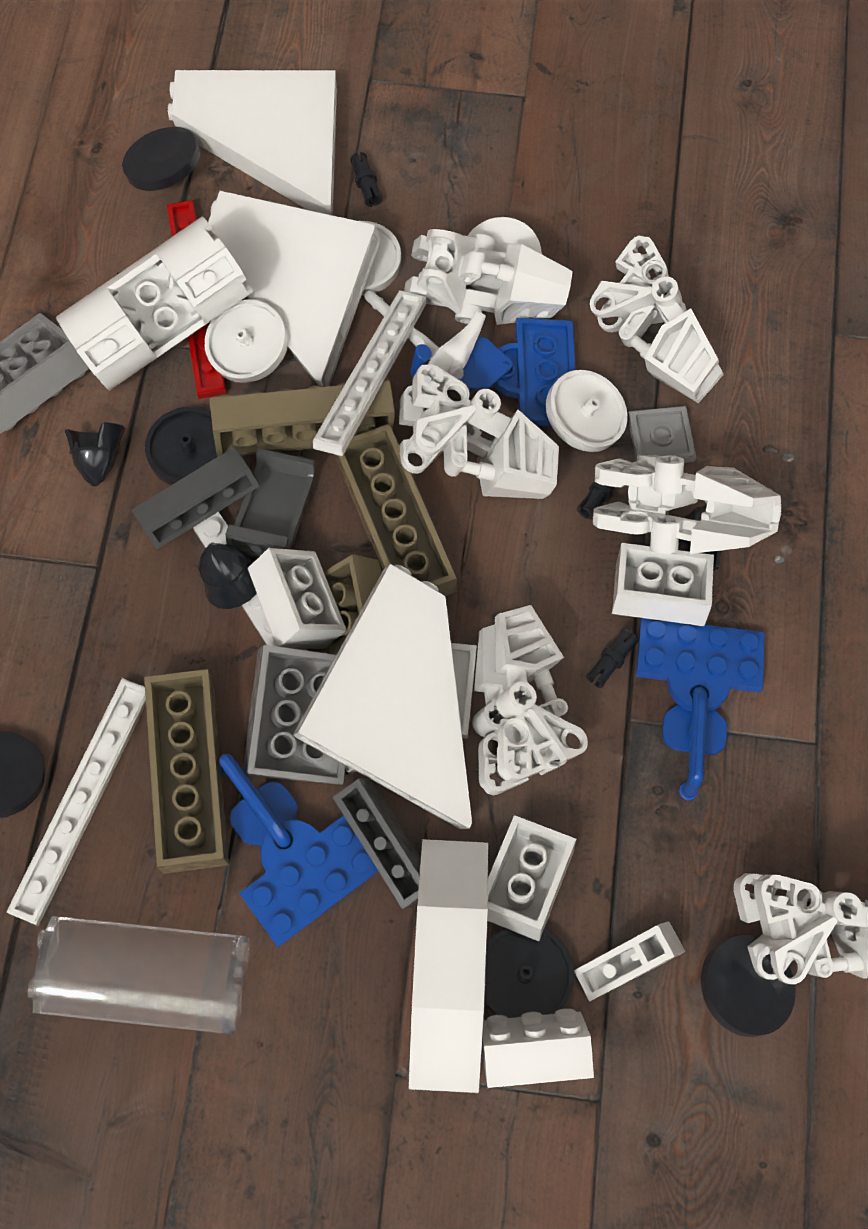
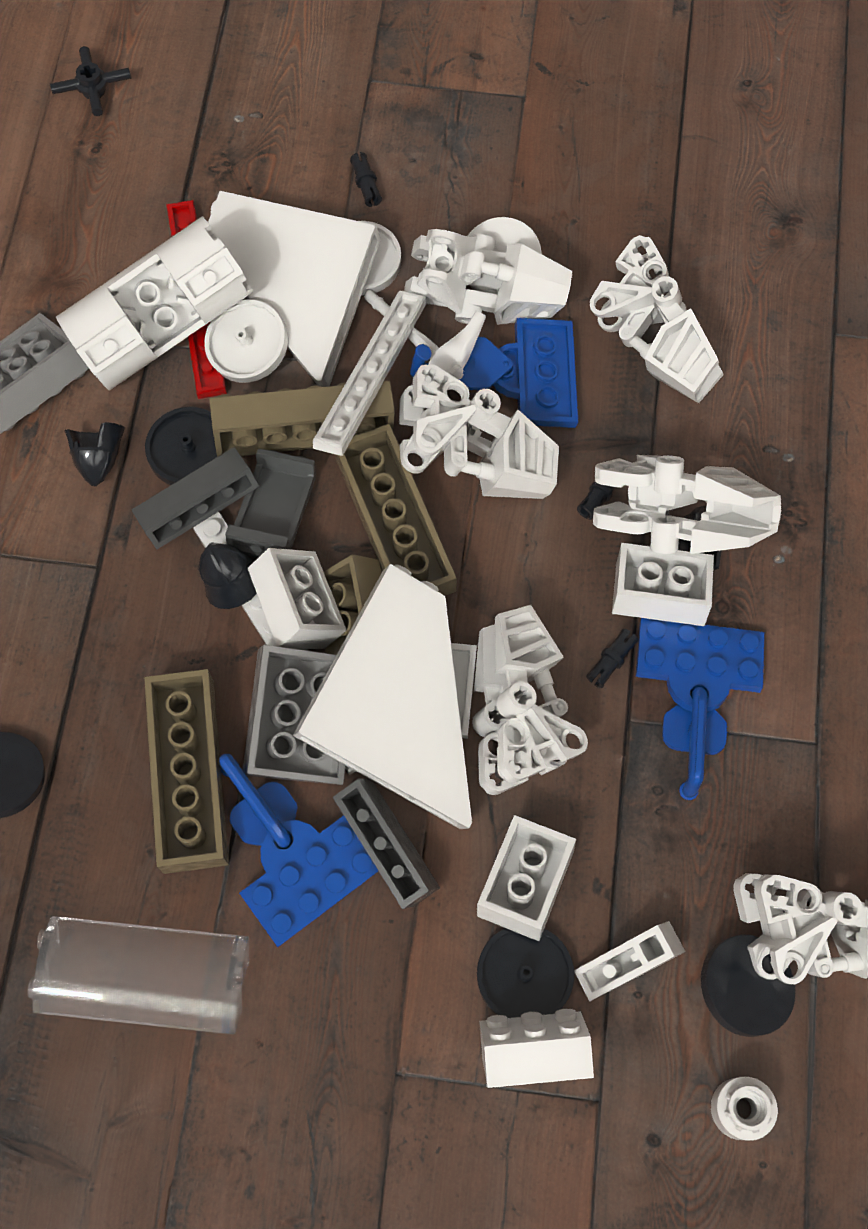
white tile [6,678,146,926] -> none
black piece [122,127,200,191] -> none
white slope [168,70,337,216] -> none
white panel [409,839,488,1093] -> none
white piece [546,370,627,452] -> none
light grey tile [627,406,696,463] -> none
none -> black bar [50,46,132,116]
none -> white piece [711,1077,778,1141]

